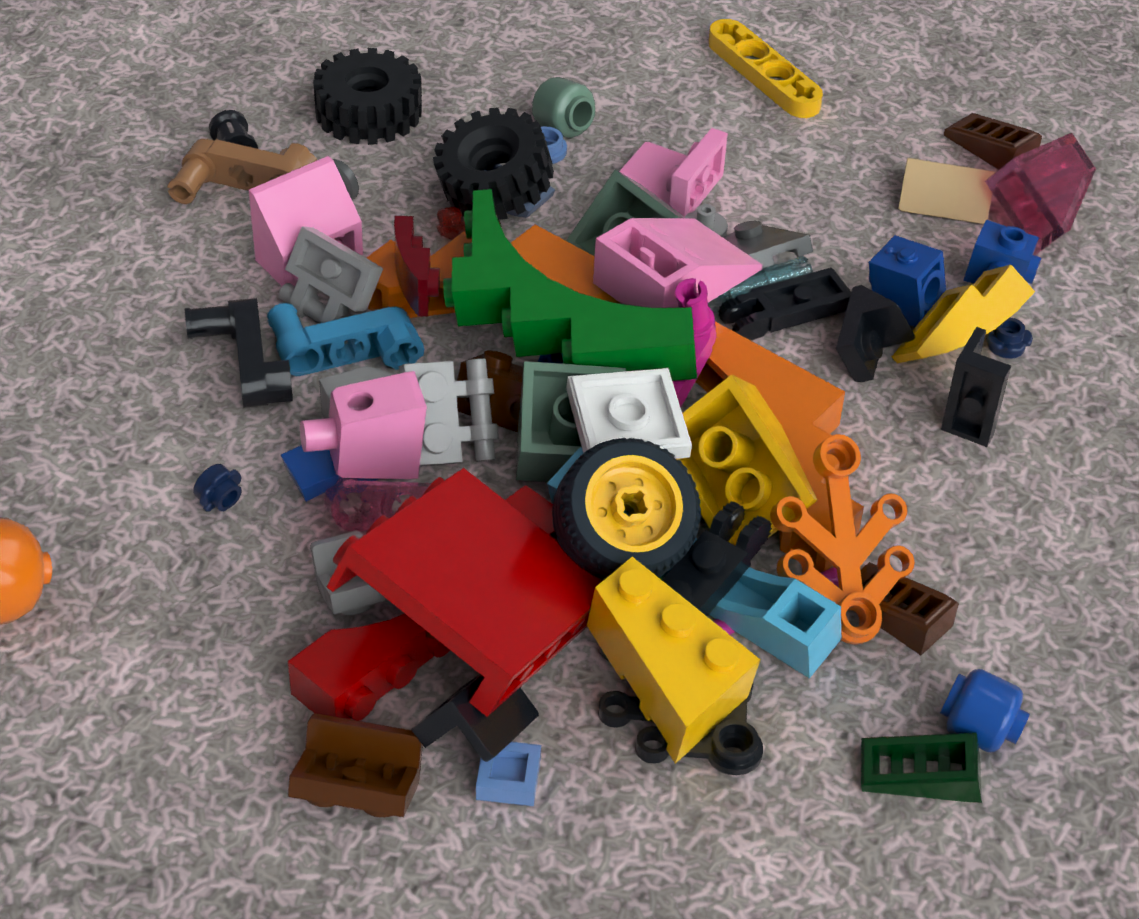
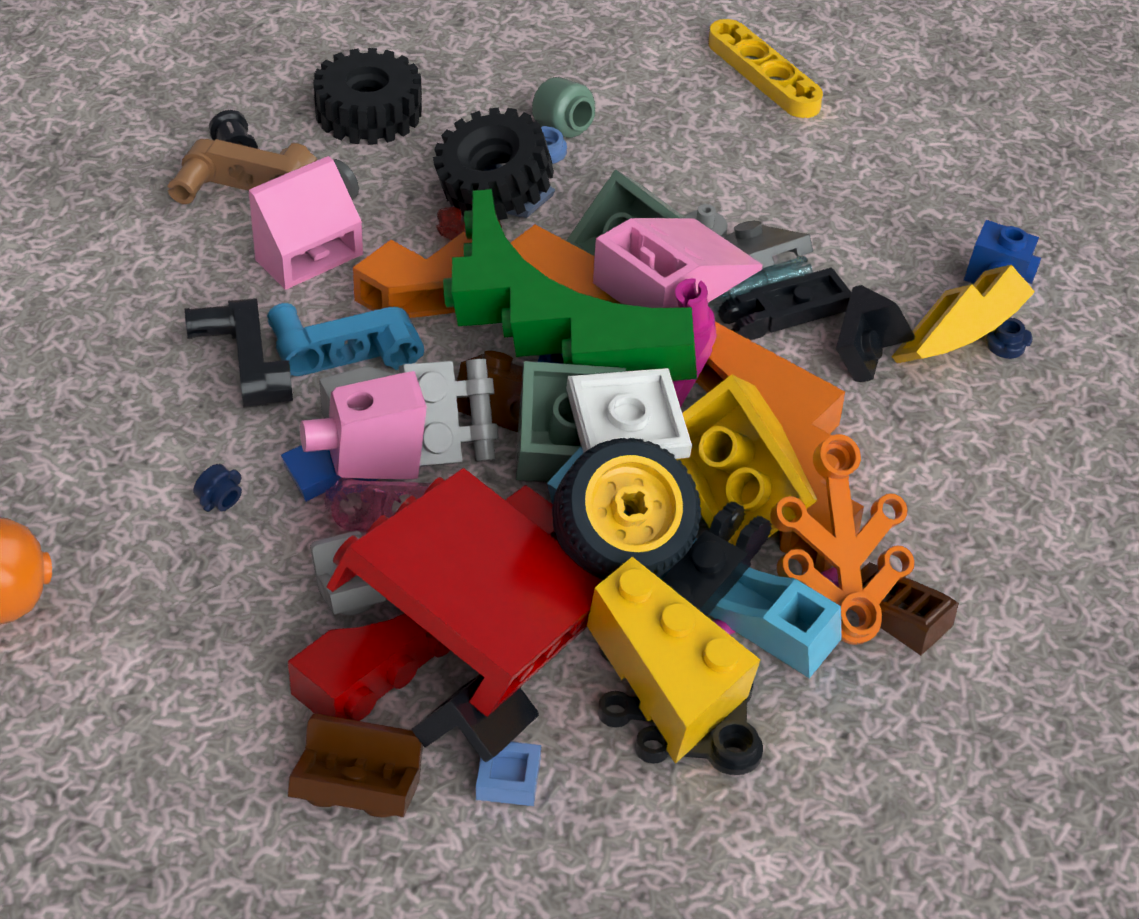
light grey plate [279,226,383,323] -> none
dark red slope [394,216,440,317] -> none
bright pink bracket [619,128,728,217] -> none
dark green slope [861,733,982,803] -> none
blue head [868,235,946,327] -> none
tan panel [898,158,996,224] -> none
blue head [940,669,1030,753] -> none
black panel [941,327,1011,447] -> none
reddish brown slope [944,113,1042,176] -> none
clear pink slope [985,133,1096,255] -> none

